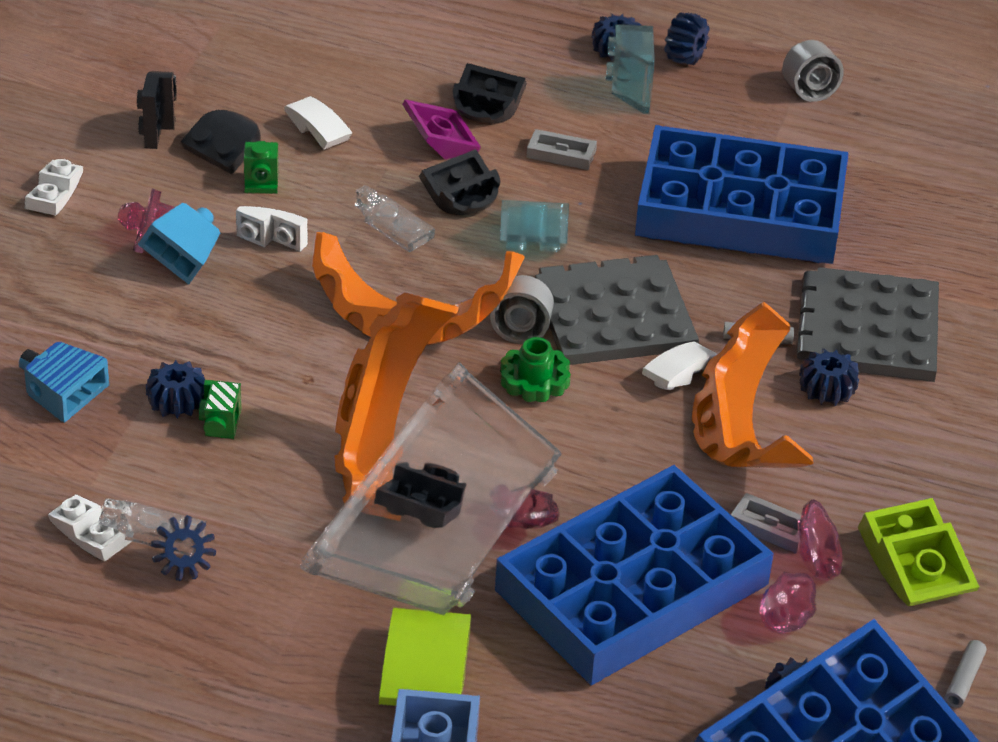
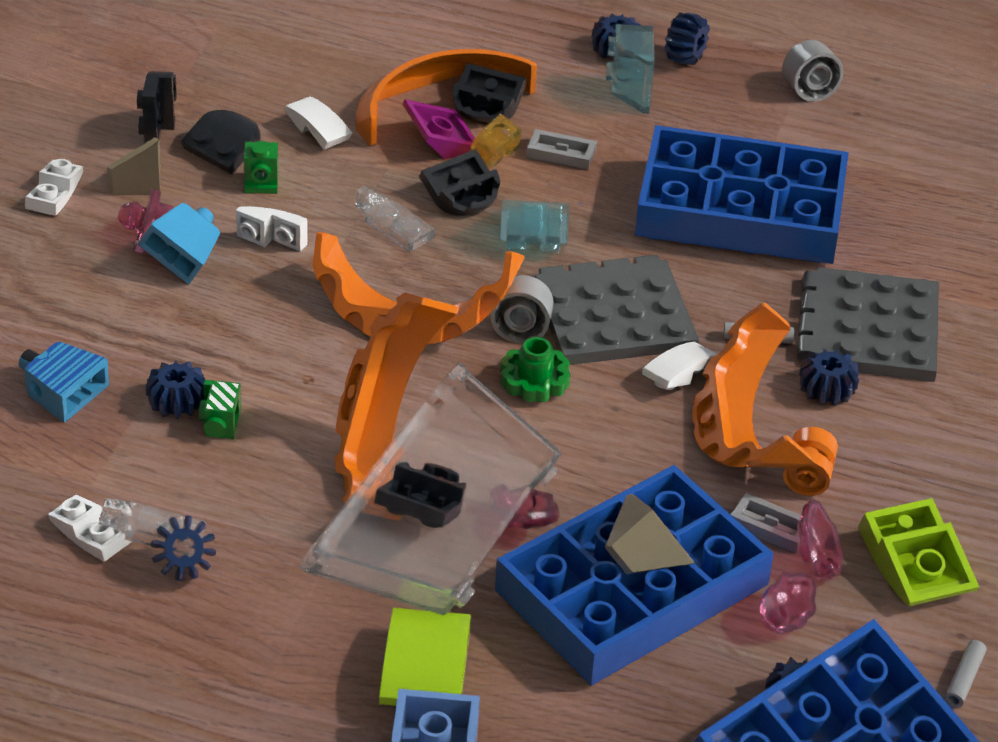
none -> dark tan slope [107,138,161,195]
none -> orange windscreen [355,49,537,146]
none -> clear yellow leg [470,113,522,168]
none -> dark tan slope [605,493,695,574]
none -> orange wheel [783,427,838,496]

